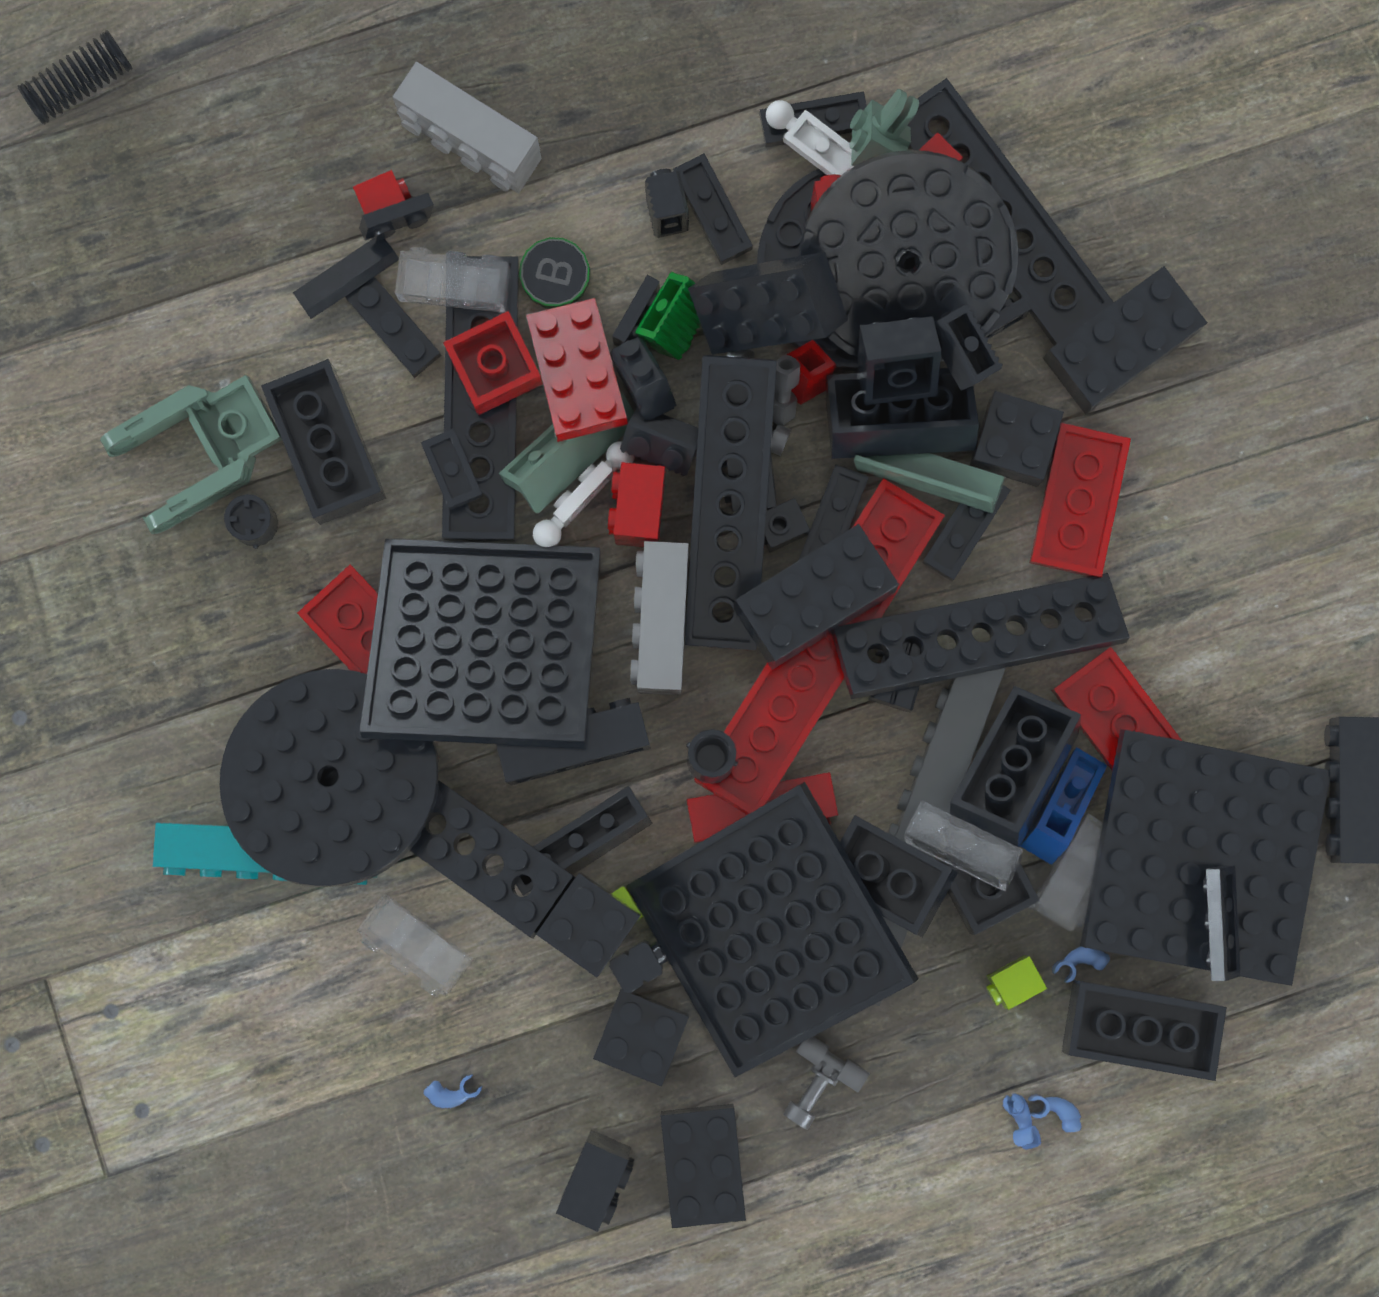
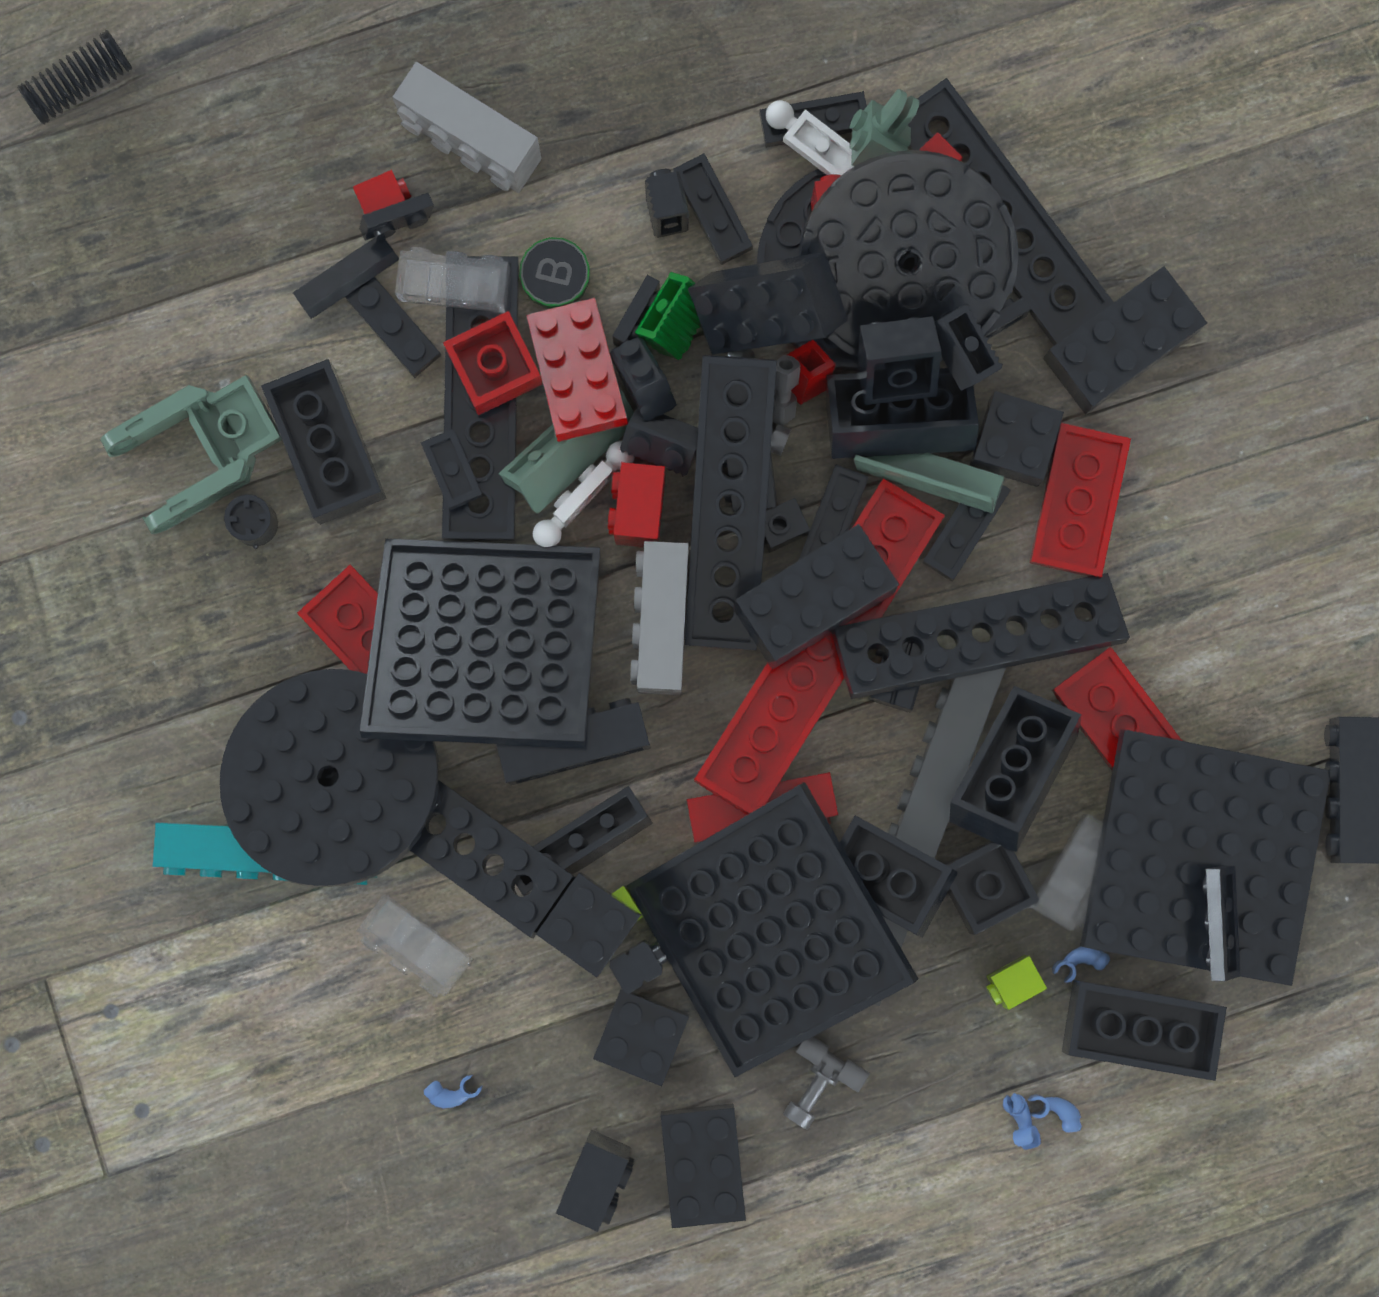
black piece [686,729,738,784] -> none
clear brick [905,800,1023,892] -> none
blue slope [1020,747,1107,865] -> none

